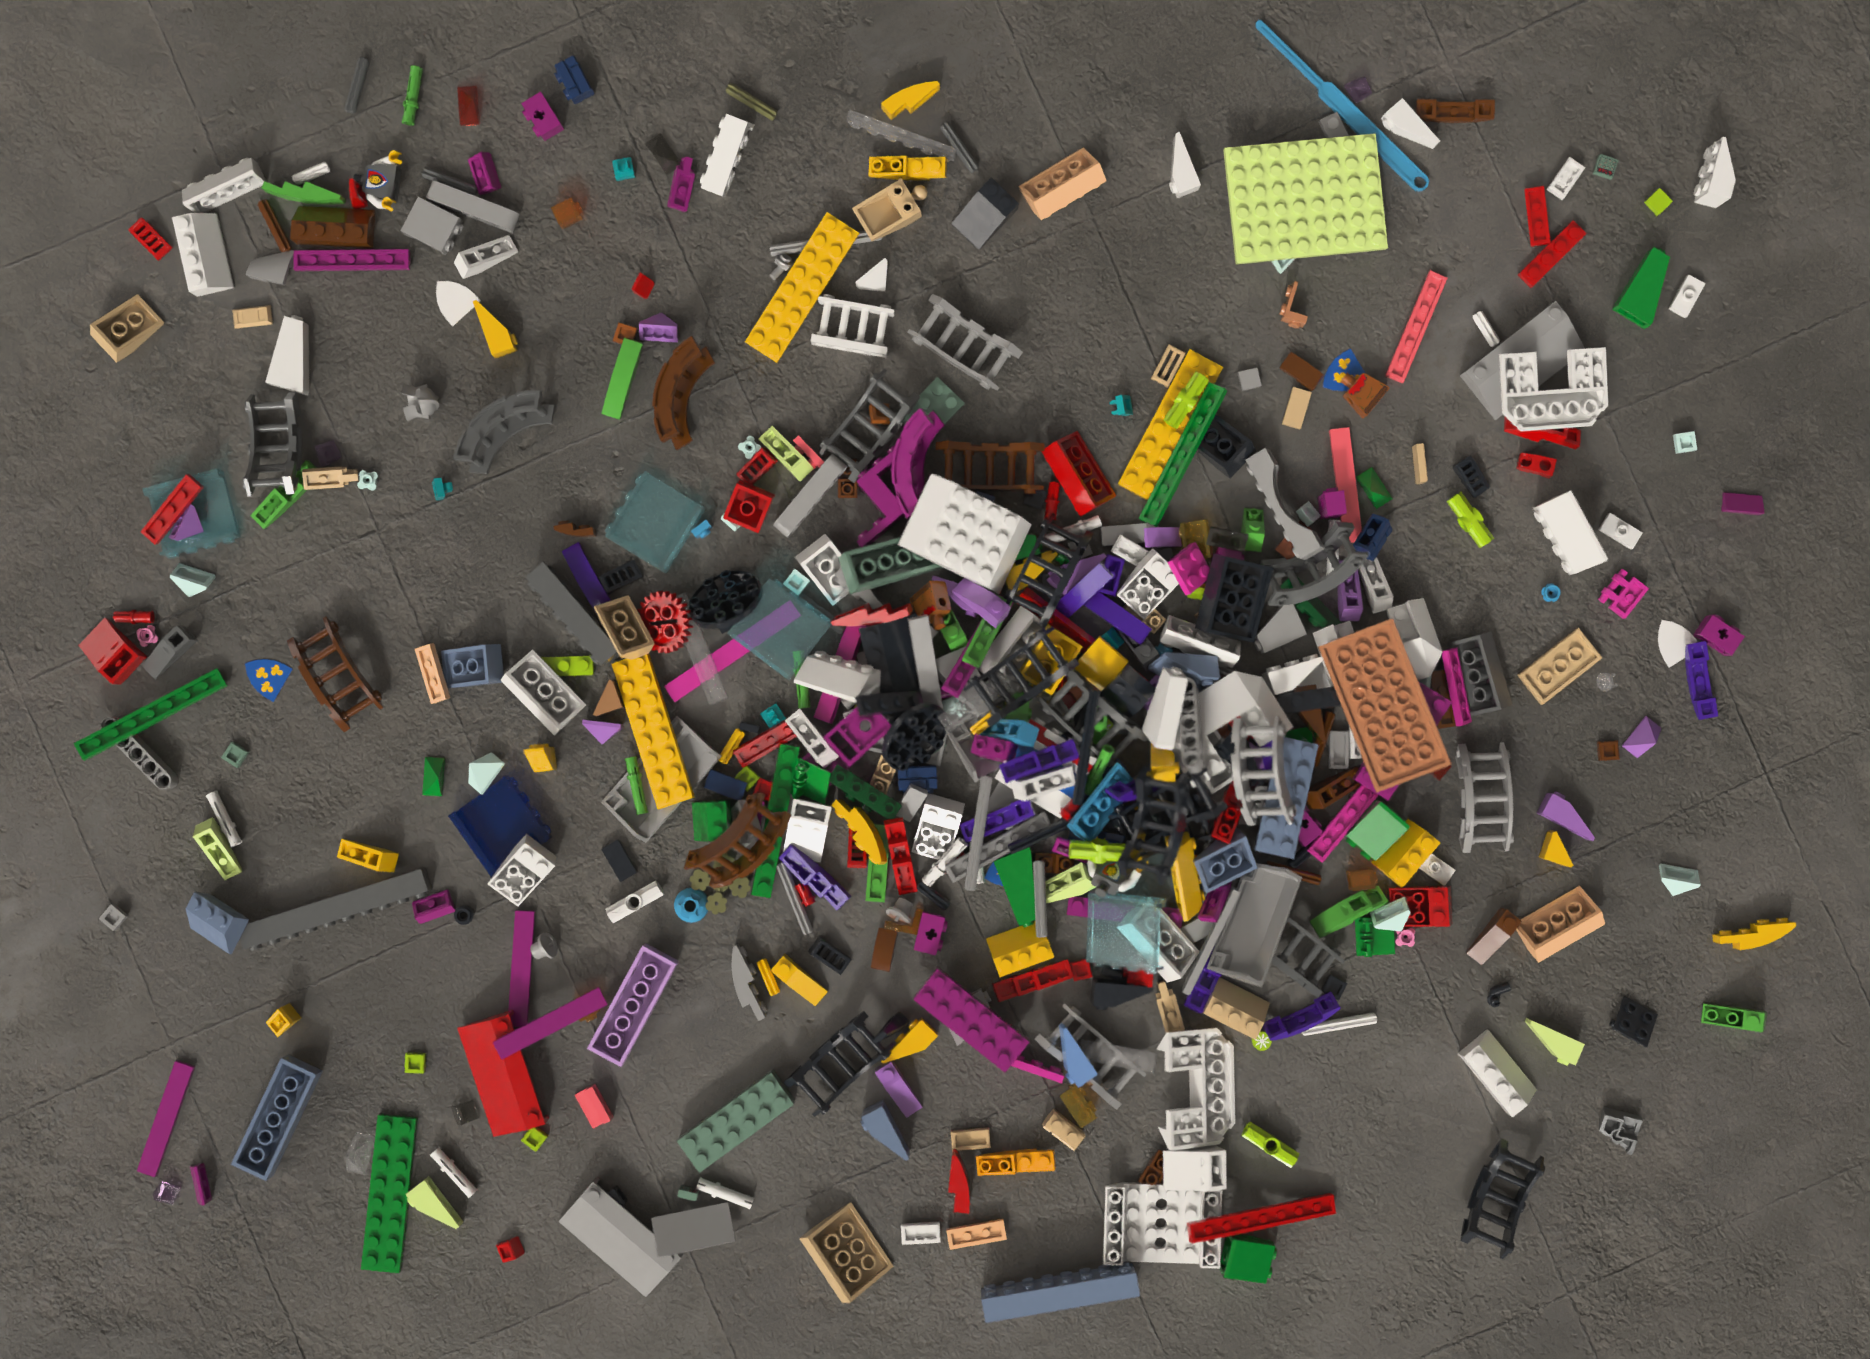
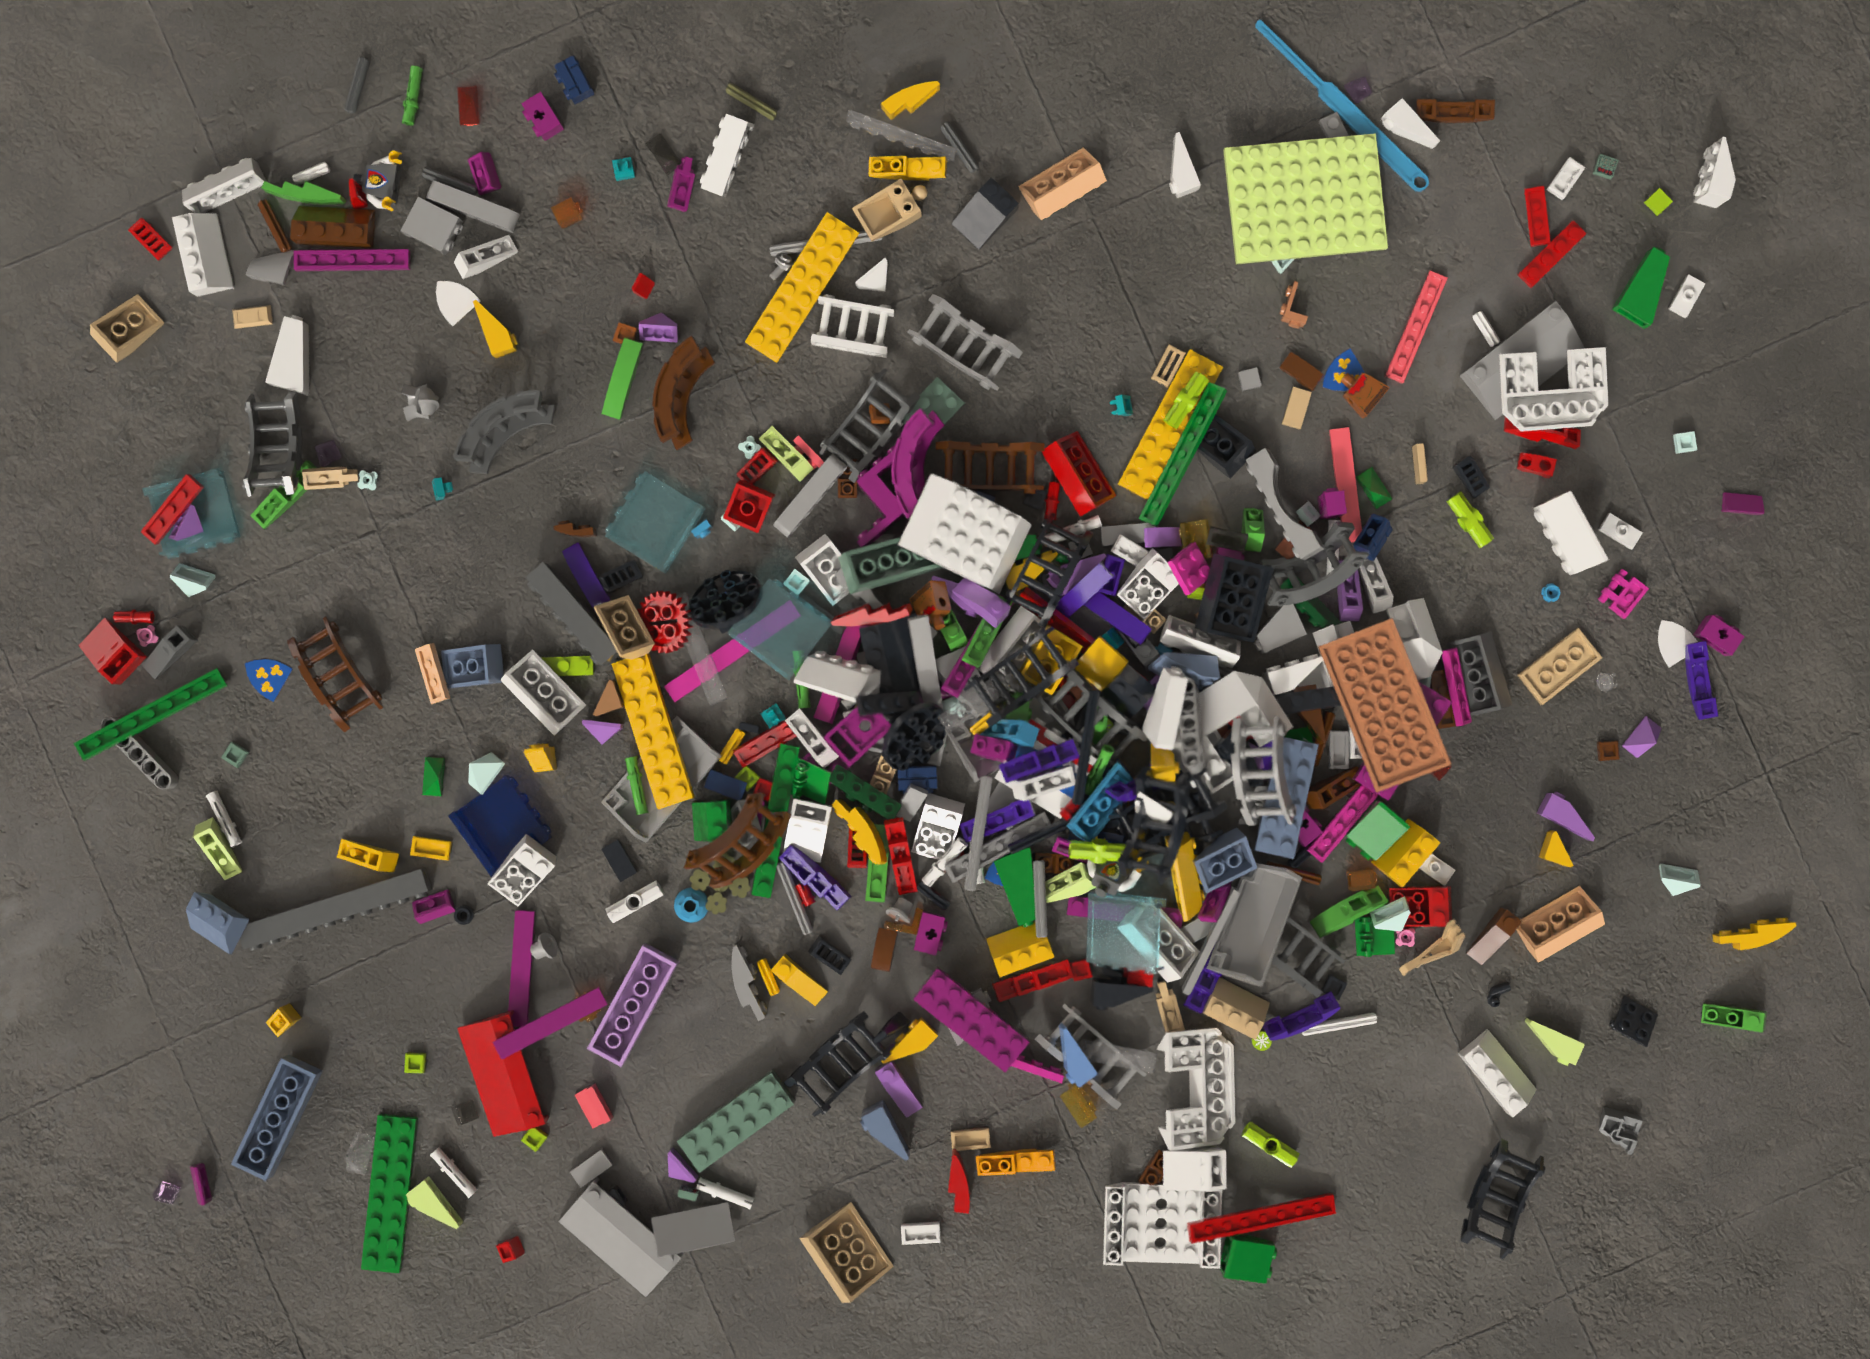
light grey plate [99,904,128,931] -> none
magenta tile [137,1060,195,1177] -> none
light nougat plate [946,1219,1007,1250] -> none
sand blue brick [981,1261,1140,1323] -> none
tan brick [1042,1108,1086,1151] -> none
red slope [1211,781,1243,844] -> none
light grey fence [1455,742,1514,853] -> none
none -> yellow tile [410,836,452,861]
none -> light grey tile [570,1149,613,1188]
none -> medium lavender slope [668,1148,699,1183]
none -> white sticker [1135,792,1173,824]
none -> tan hinge [1399,919,1465,976]

